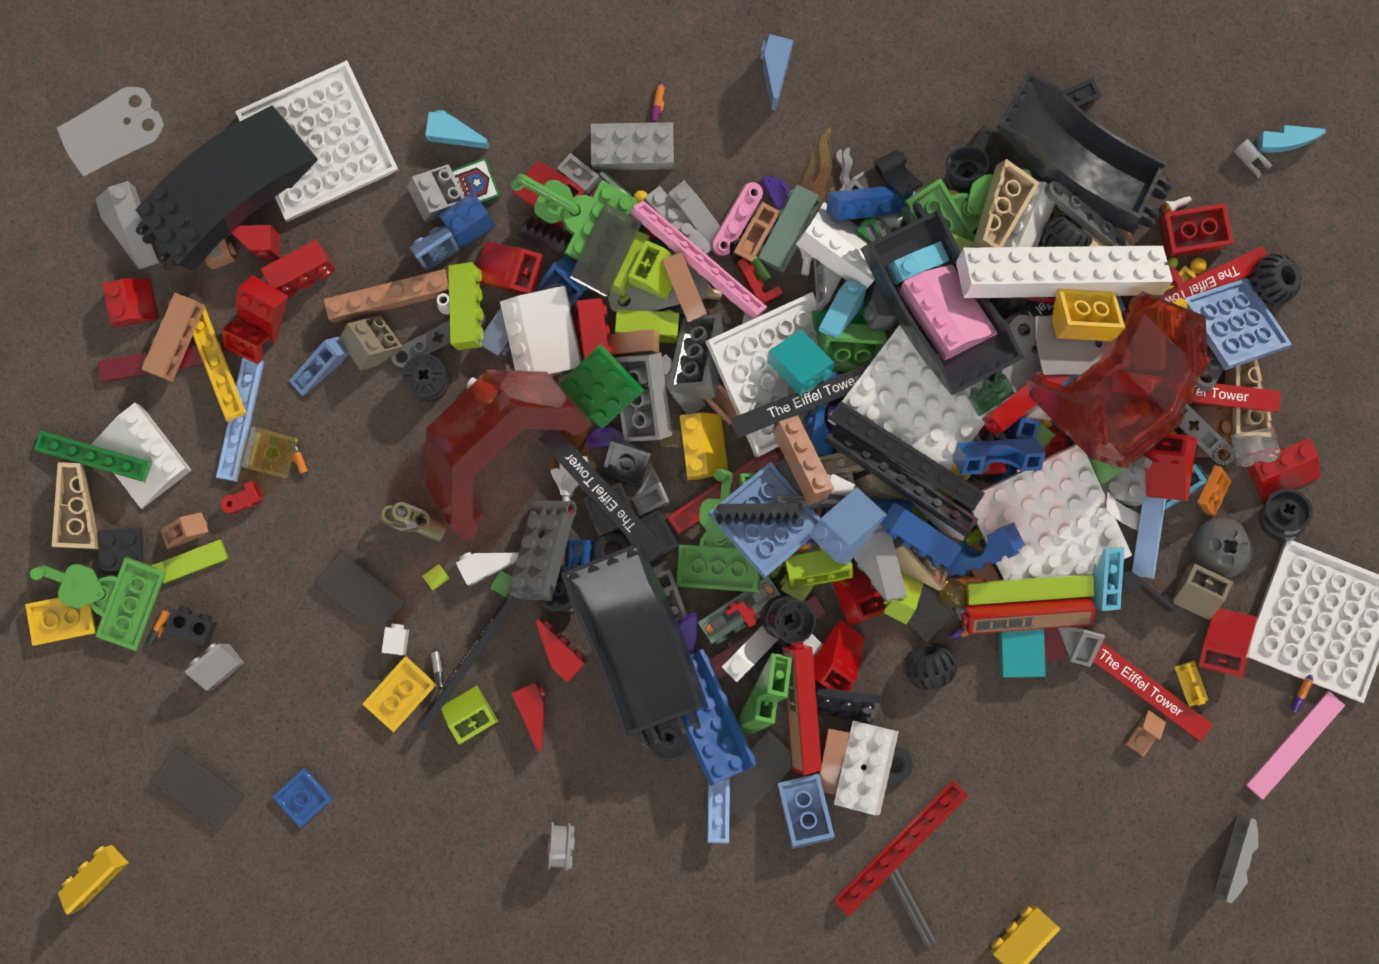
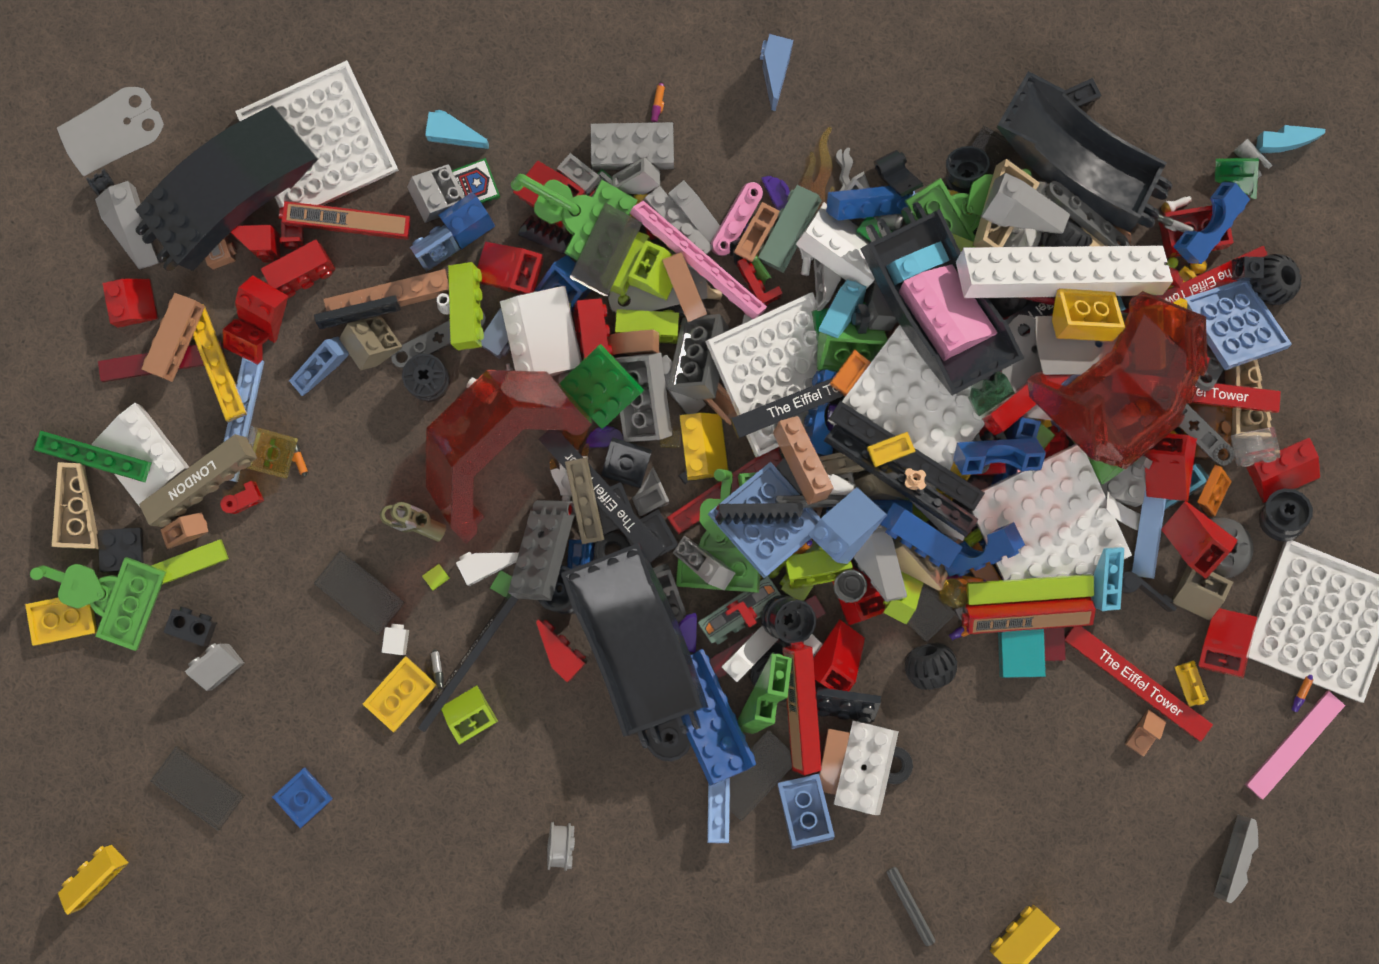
orange piece [146,607,170,646] -> none
red slope [512,682,546,752] -> none
teal brick [768,330,834,396] -> none
red tile [833,780,968,917] -> none
light grey slope [1058,627,1105,667] -> none
none -> black bush [86,169,114,195]
none -> dark tan brick [139,434,257,527]
none -> brick [279,201,411,240]
none -> red bracket [279,220,304,249]
none -> black tile [314,295,401,329]
none -> dark tan plate [565,457,604,544]
none -> light grey slope [612,157,660,195]
none -> light grey slope [673,536,735,590]
none -> orange tile [829,350,871,397]
none -> dark grey hair [834,570,867,603]
none -> black plate [852,304,871,334]
none -> yellow tile [867,432,915,467]
none -> light nougat plate [905,468,926,490]
none -> light grey wedge [981,173,1070,234]
none -> piece [1156,214,1195,233]
none -> red slope [1161,501,1238,579]
none -> blue arch [1173,182,1250,264]
none -> green wing [1215,158,1259,199]
none -> black brick [1232,257,1264,281]

